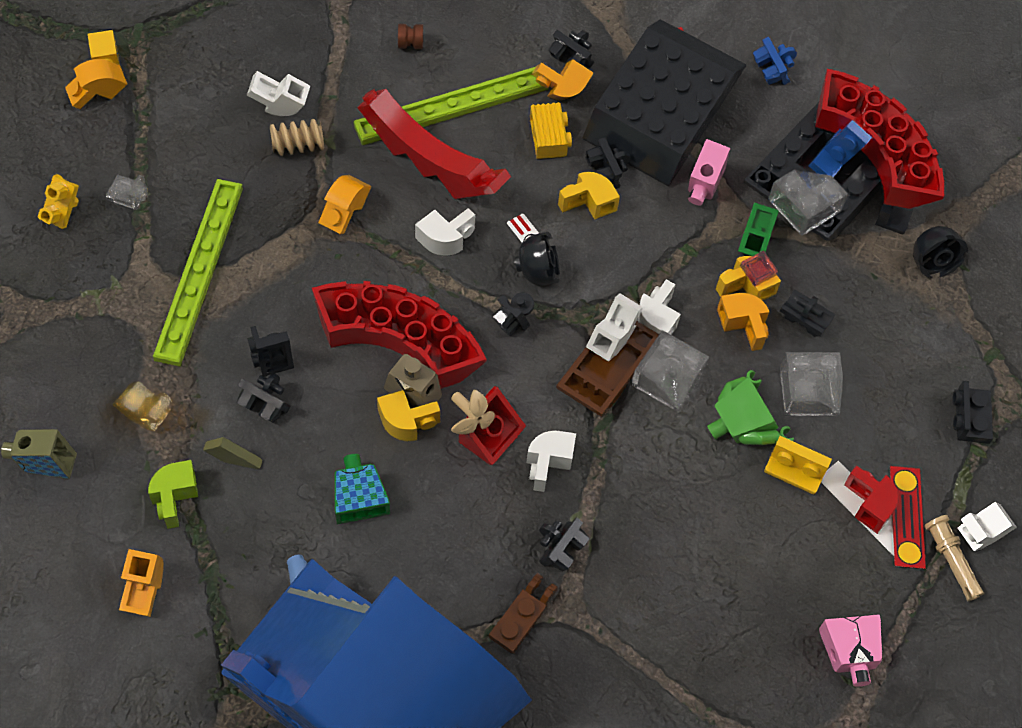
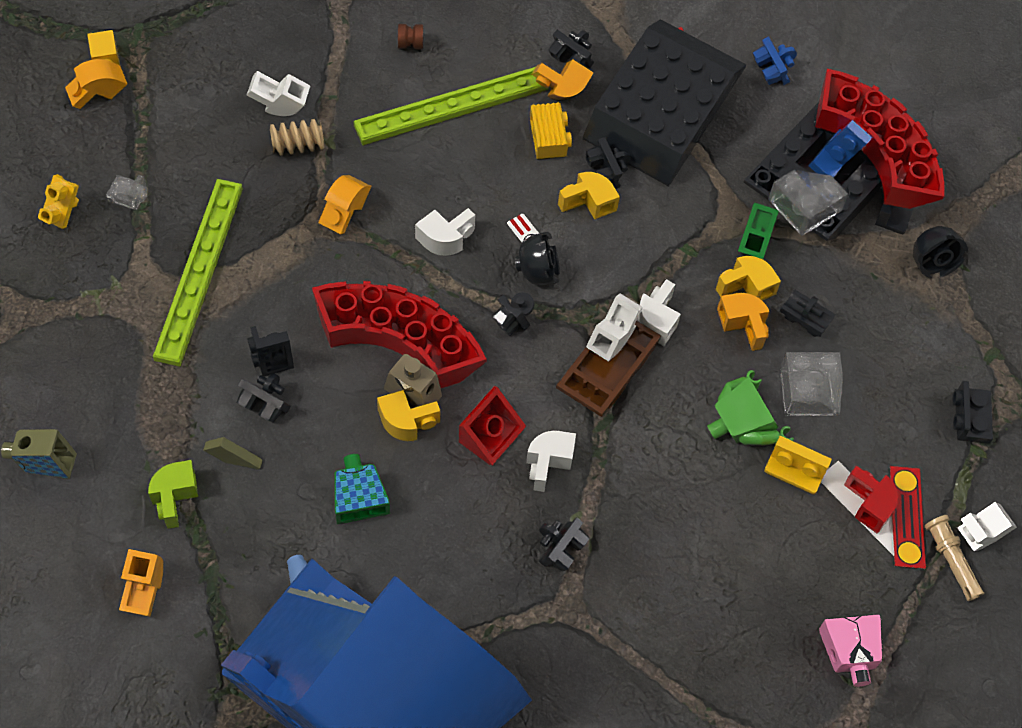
clear yellow brick [112,381,173,431] -> none
red arch [357,89,511,199] -> none
tan plant [451,390,495,434] -> none
reddish brown hinge [489,573,558,654] -> none
clear slope [631,330,709,412] -> none
bright pink torso [688,139,730,206] -> none
clear pink tile [740,251,778,287] -> none

